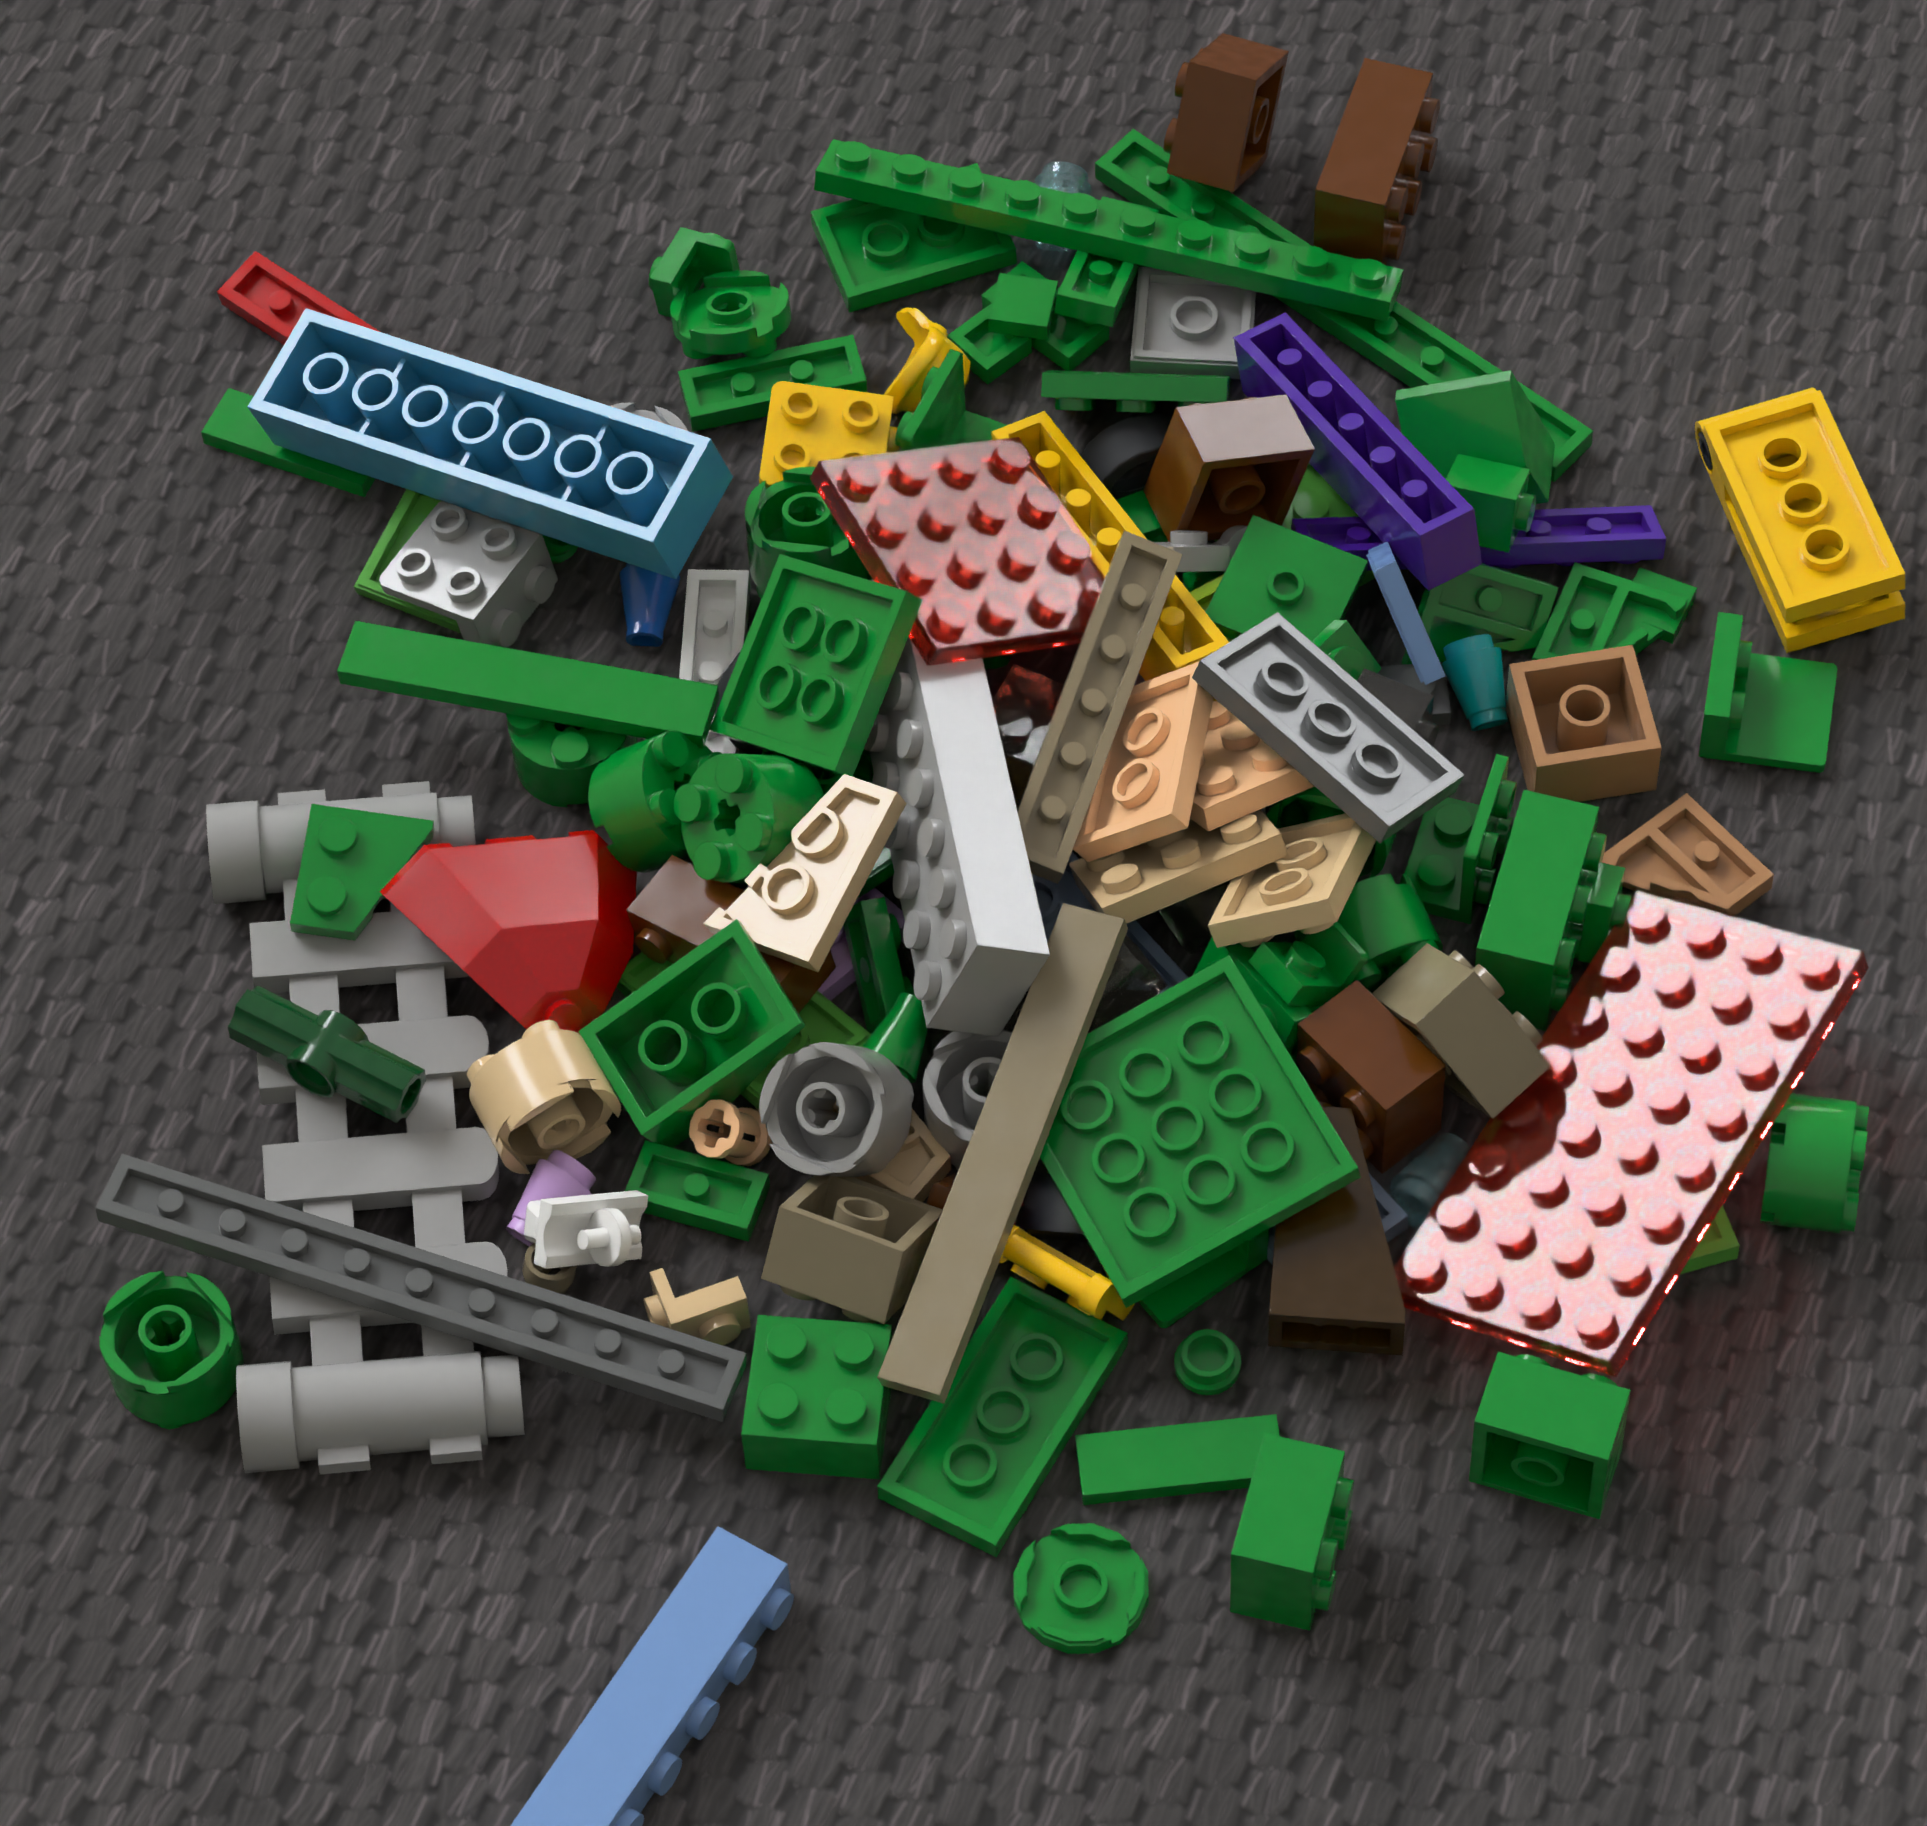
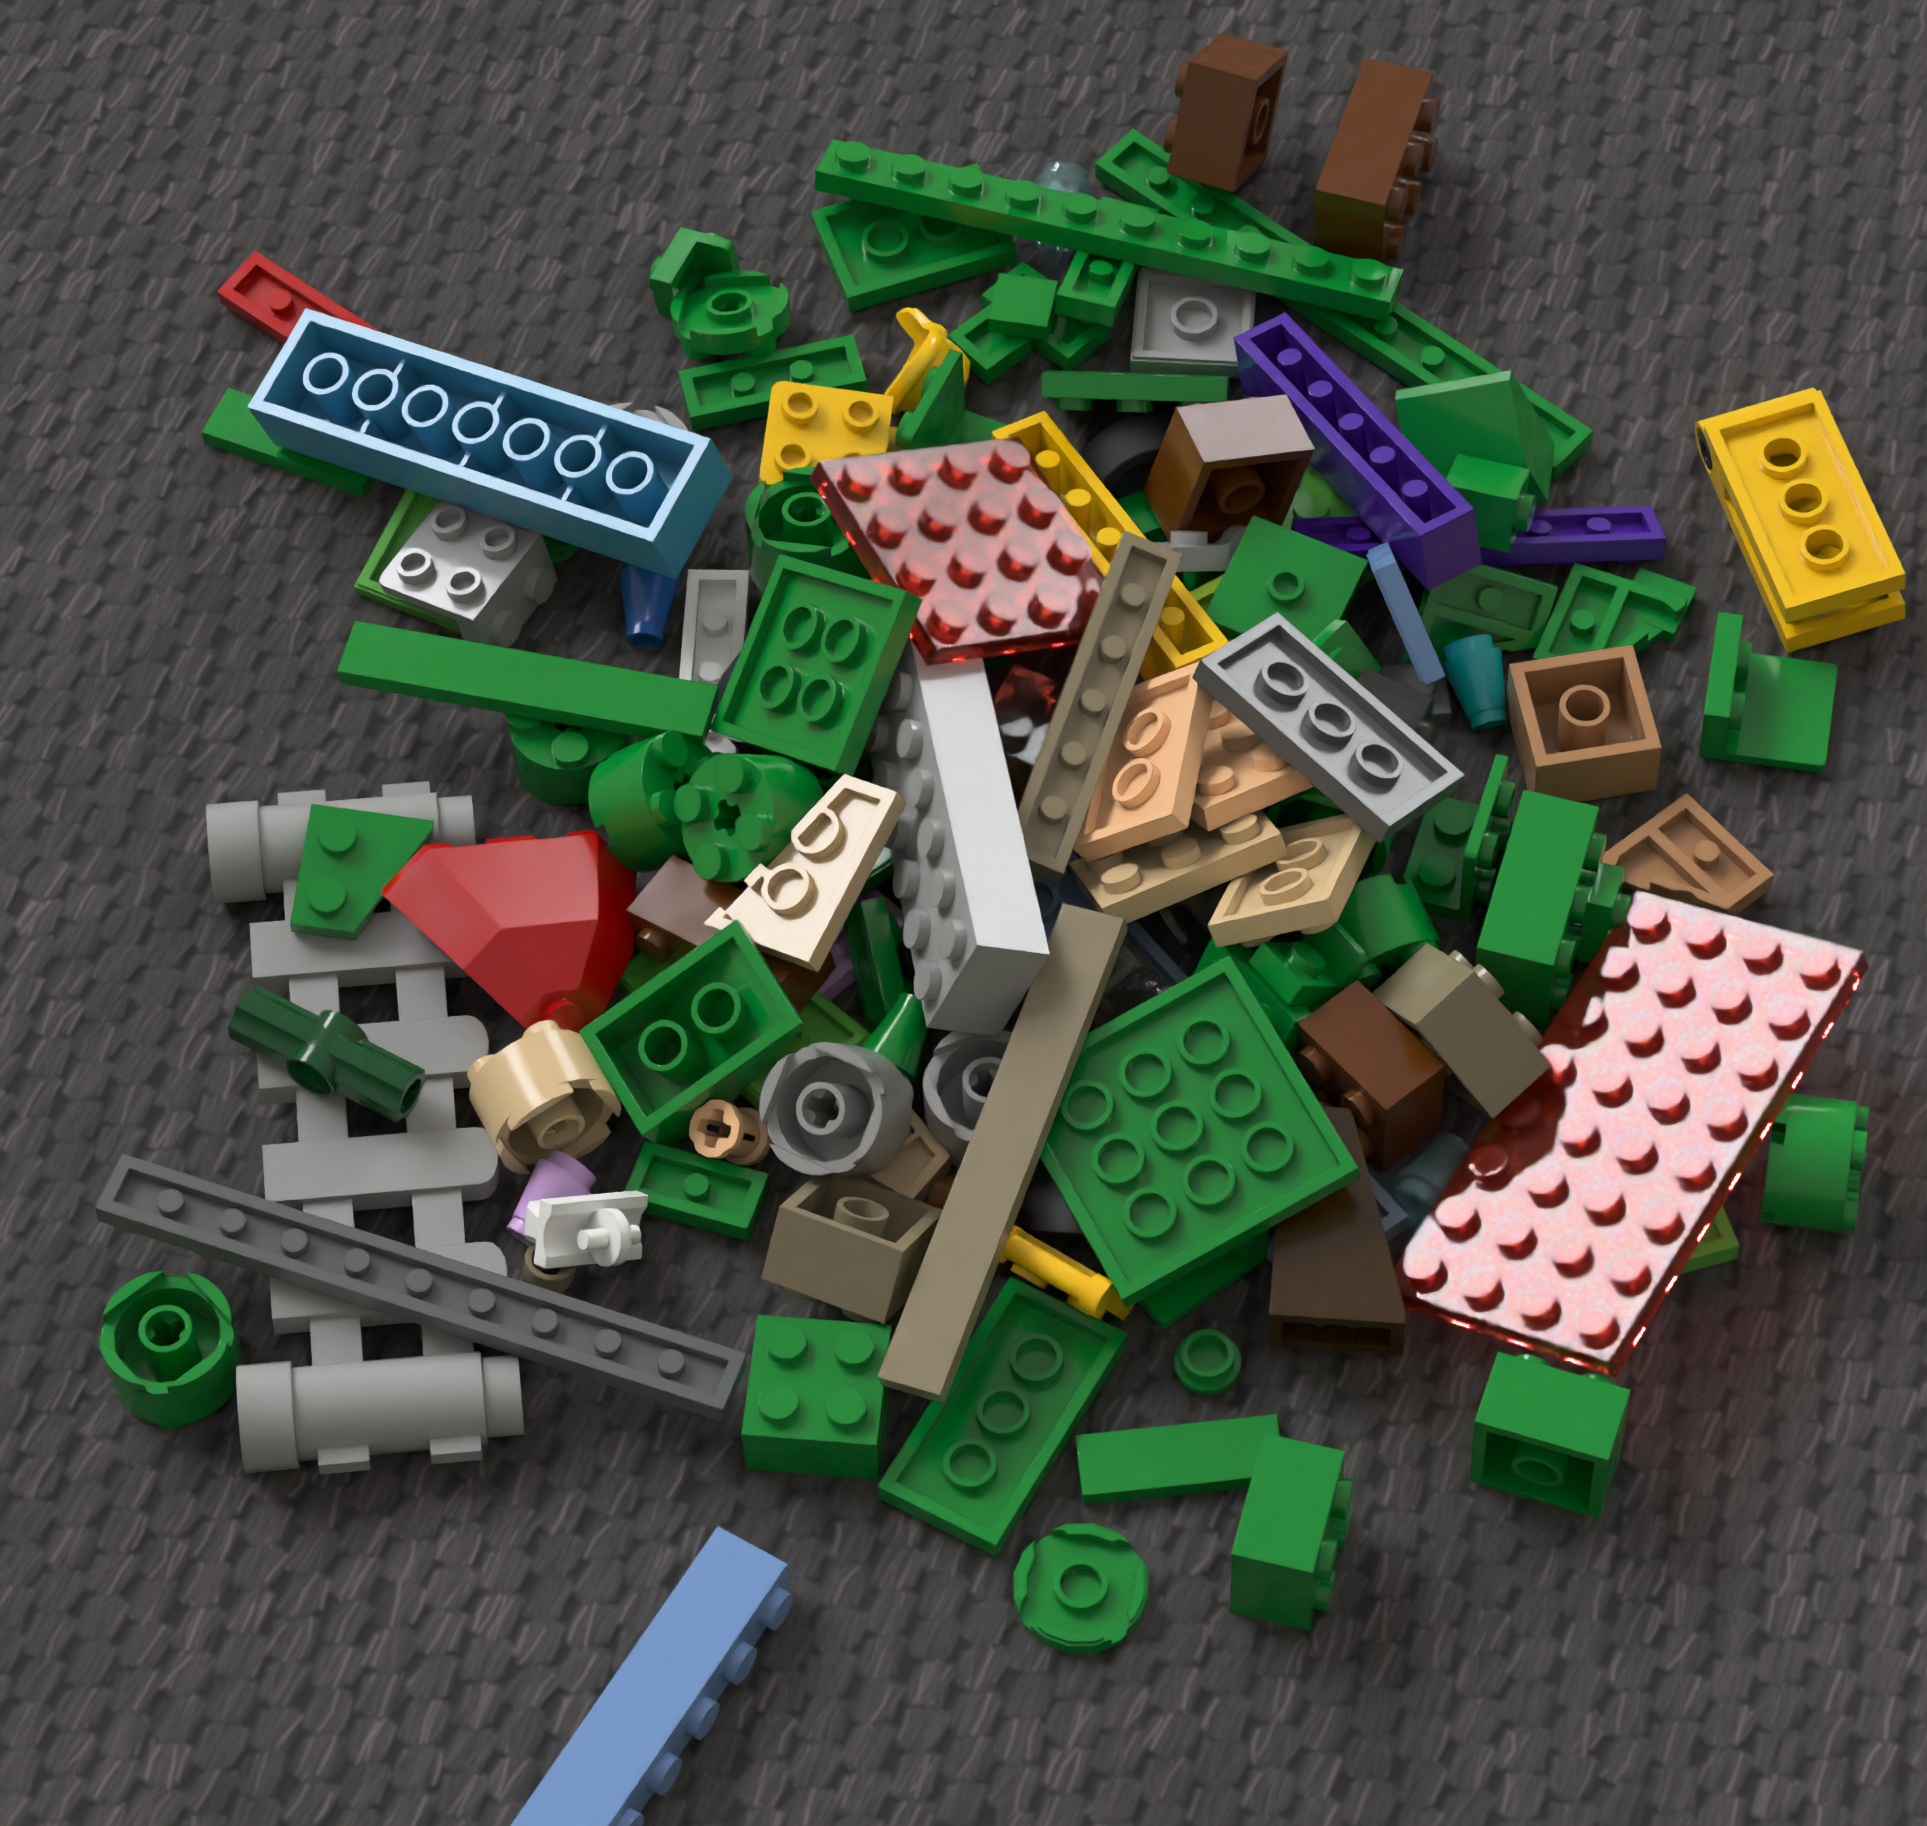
tan bracket [643,1268,751,1345] -> none

